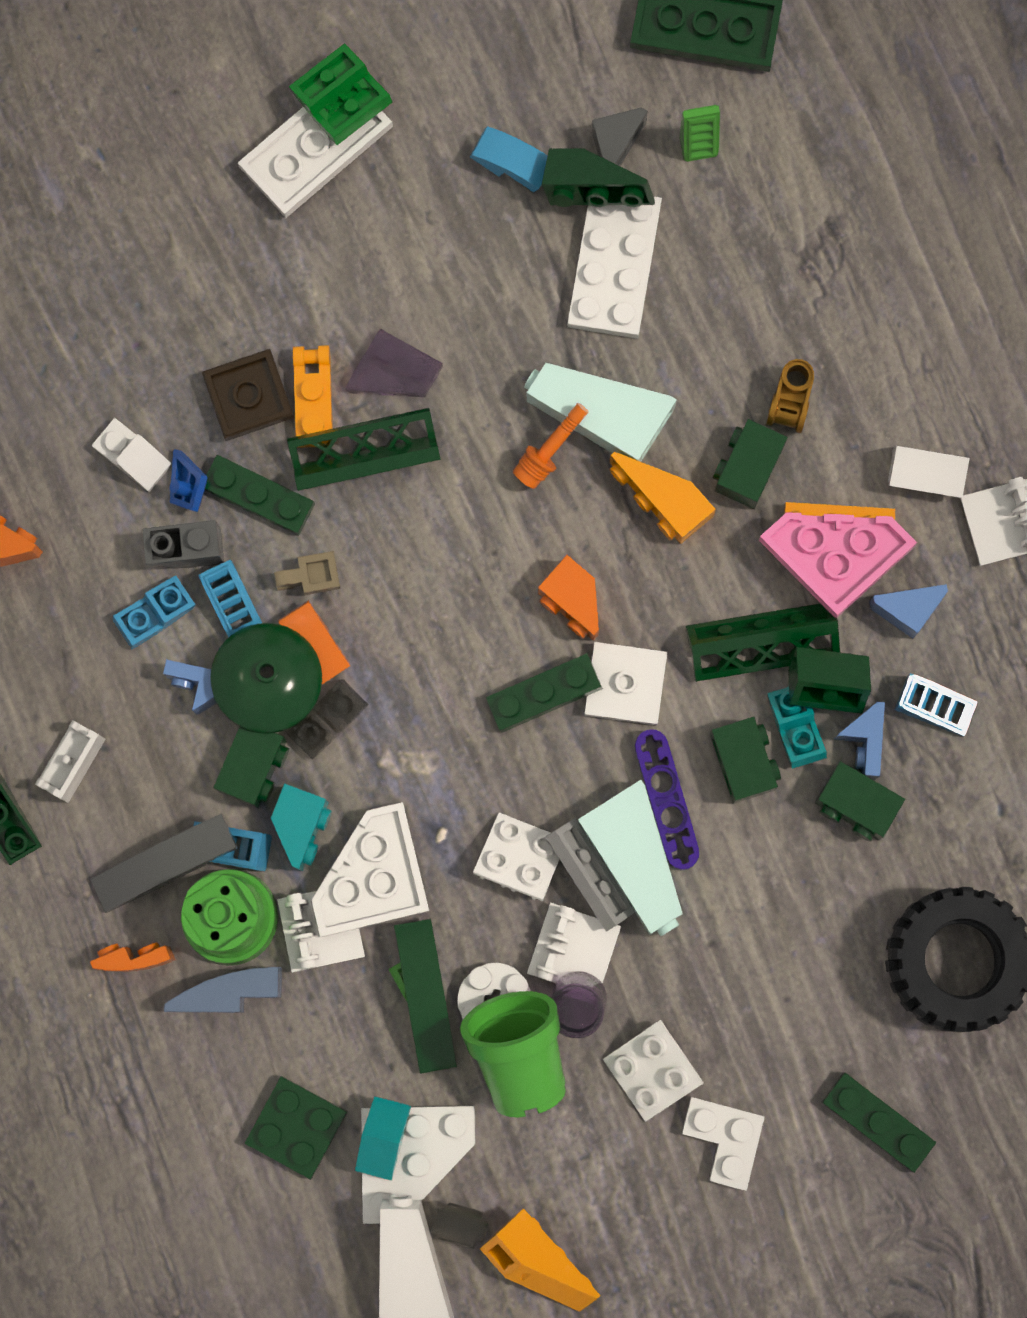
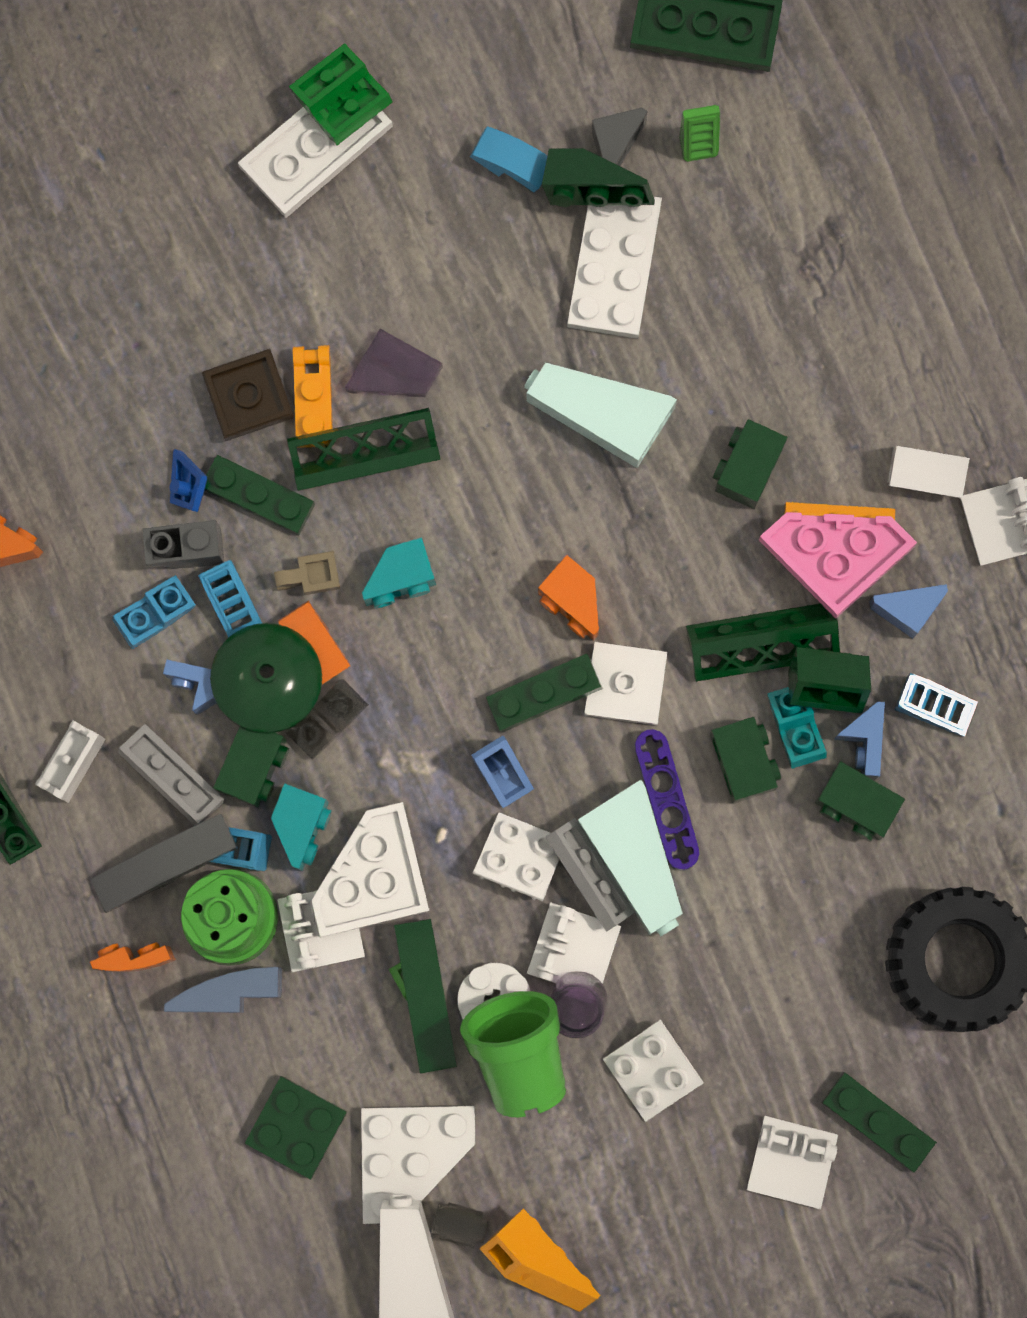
white slope [92,418,172,492] -> none
teal slope [355,1096,411,1181] -> none
orange piece [513,403,589,489] -> none
light orange slope [609,452,716,544] -> none
white plate [681,1097,765,1191] -> none
pearl gold piece [766,359,814,433] -> none
none -> light grey plate [118,724,224,825]
none -> teal slope [362,537,436,609]
none -> medium blue slope [472,736,534,808]
none -> white hinge [747,1116,838,1209]

